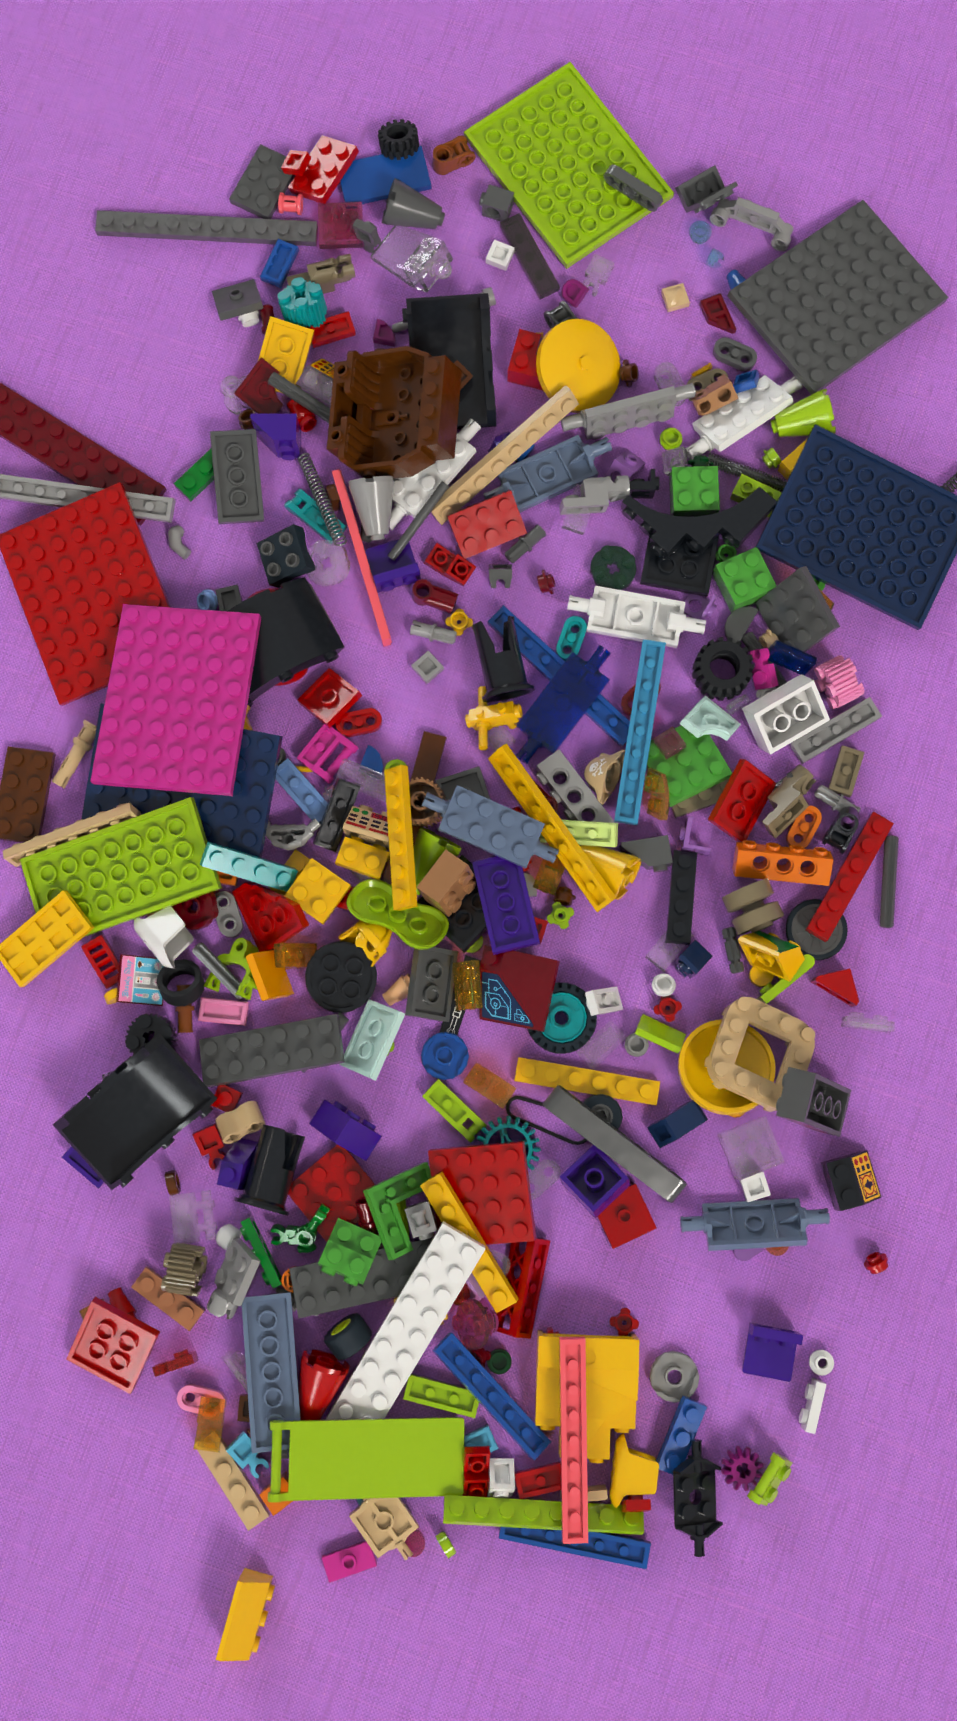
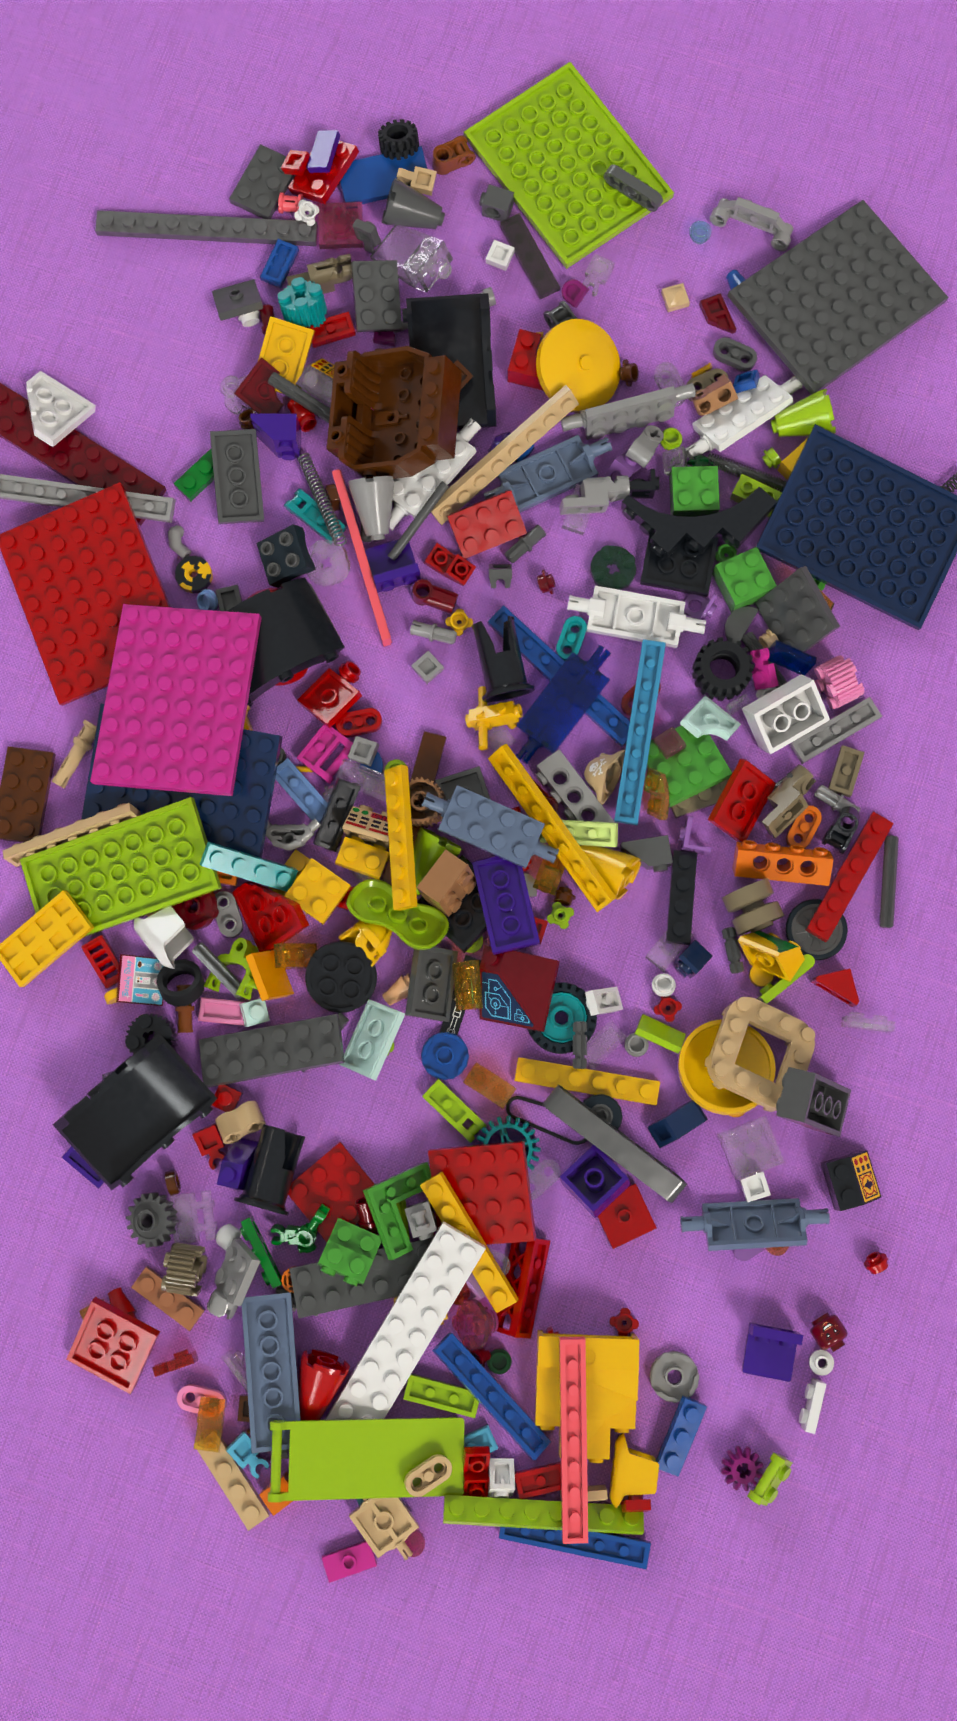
yellow slope [216,1568,275,1661] -> none
dark purple brick [309,1099,382,1161] -> none
black wheel [324,1313,372,1360] -> none
lime tile [435,1531,456,1559] -> none
black plate [673,1439,723,1557] -> none
dark grey bracket [675,165,738,213] -> none
clear light blue hinge [705,248,724,268] -> none
none -> white plate [26,371,96,447]
none -> dark grey gear [126,1192,178,1248]
none -> black piece [175,556,213,594]
none -> light aqua plate [239,998,270,1027]
none -> white plate [294,200,319,226]
none -> tile [307,130,341,173]
none -> red plate [338,661,361,683]
none -> light grey plate [348,736,379,767]
none -> dark grey plate [351,260,402,332]
none -> tan plate [397,166,437,196]
none -> tan plate [404,1454,452,1497]
none -> dark grey axle [573,1021,587,1069]
none -> light grey piece [625,425,664,468]
none -> dark red head [810,1312,848,1352]

